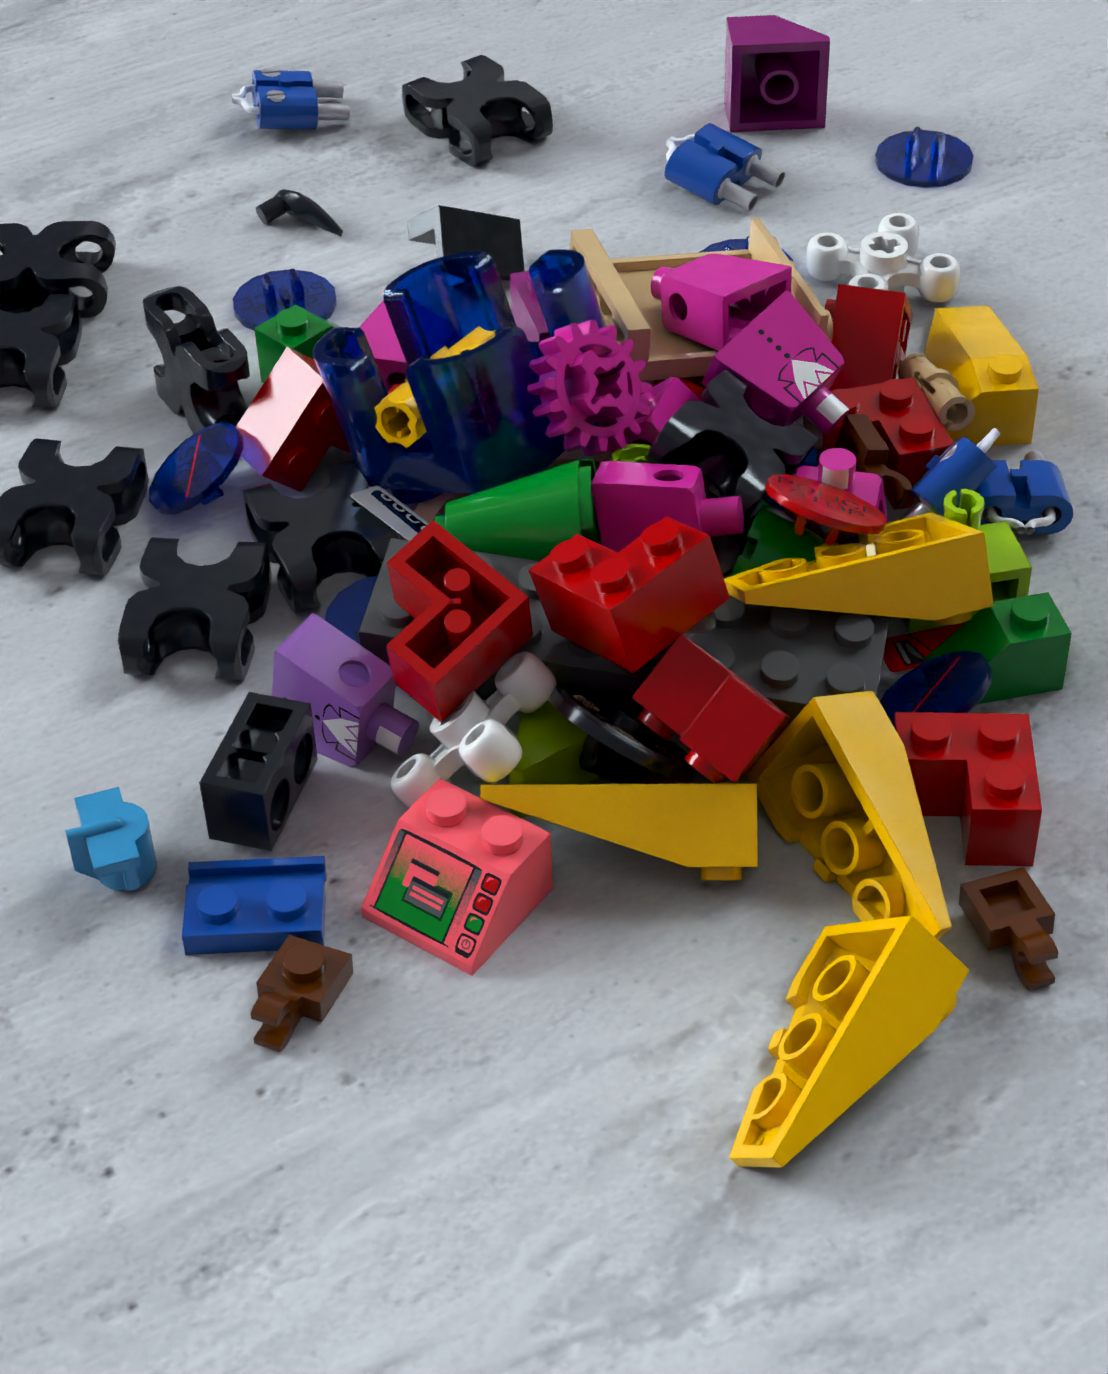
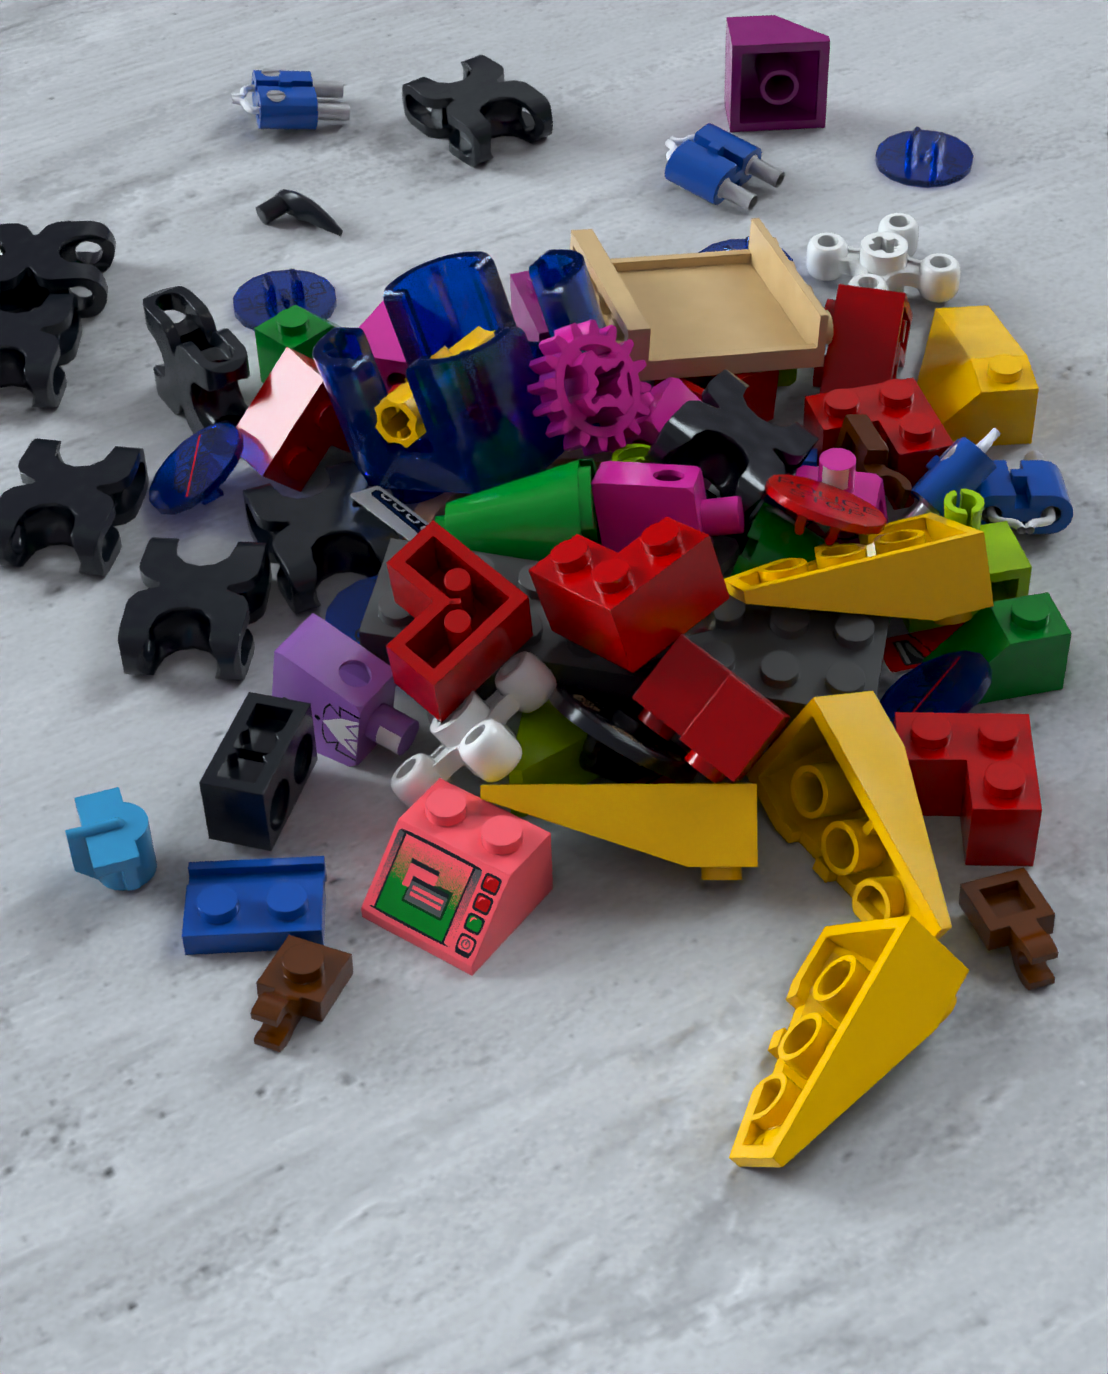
black panel [407,205,525,285] -> none
dark pink torso [650,253,792,350] -> none
dark pink torso [701,290,850,436] -> none
tan pin [898,353,975,431] -> none

